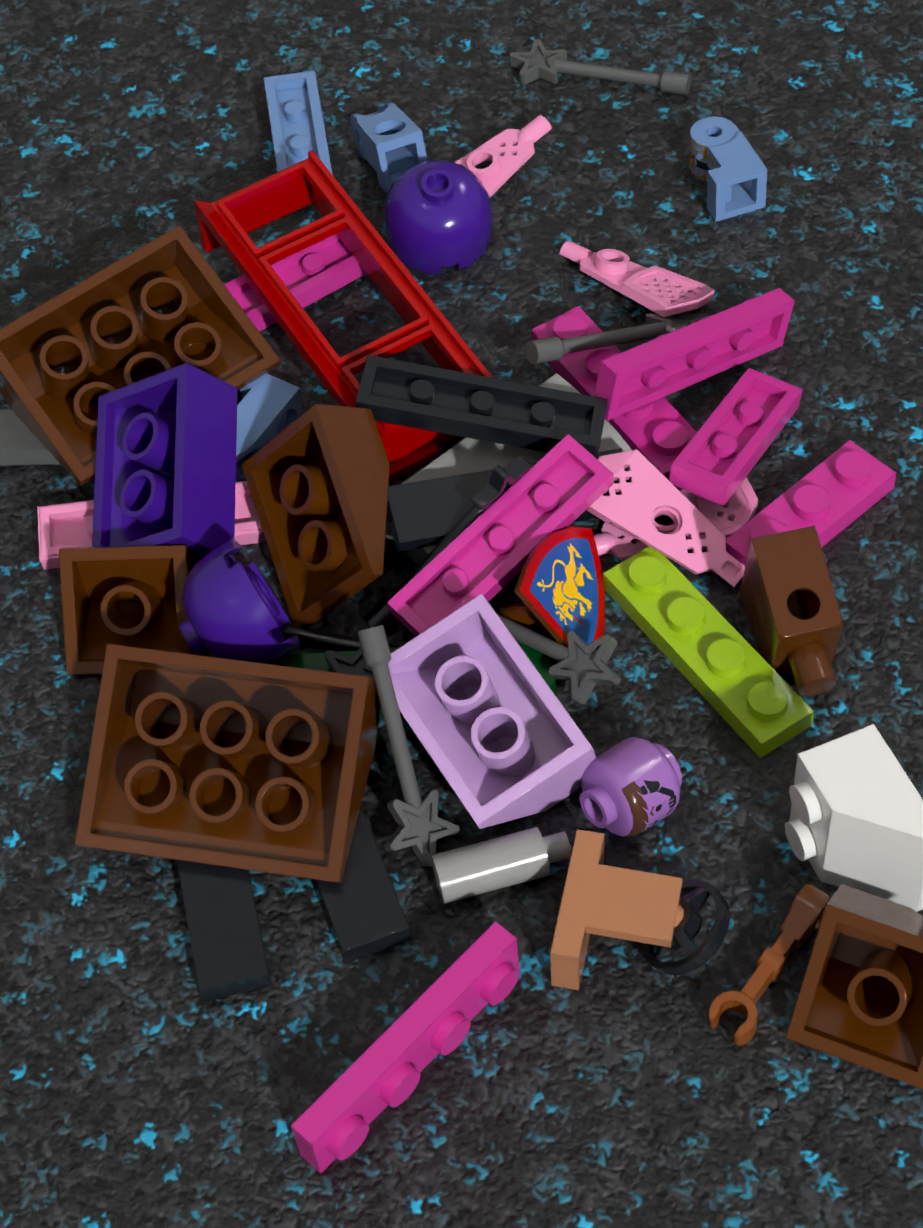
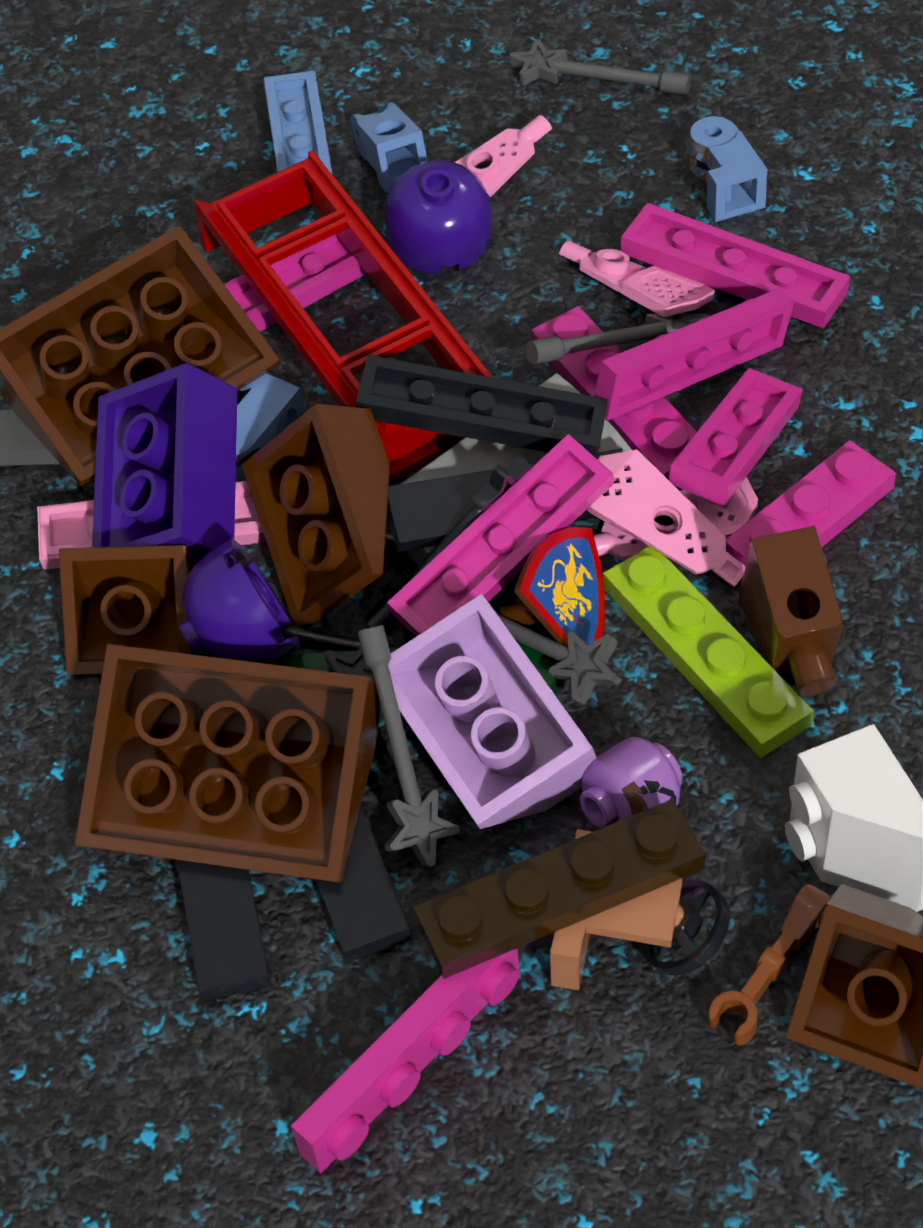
light grey cylinder [431,827,572,904] -> none
none -> dark brown plate [413,799,705,979]
none -> dark pink plate [621,203,850,329]

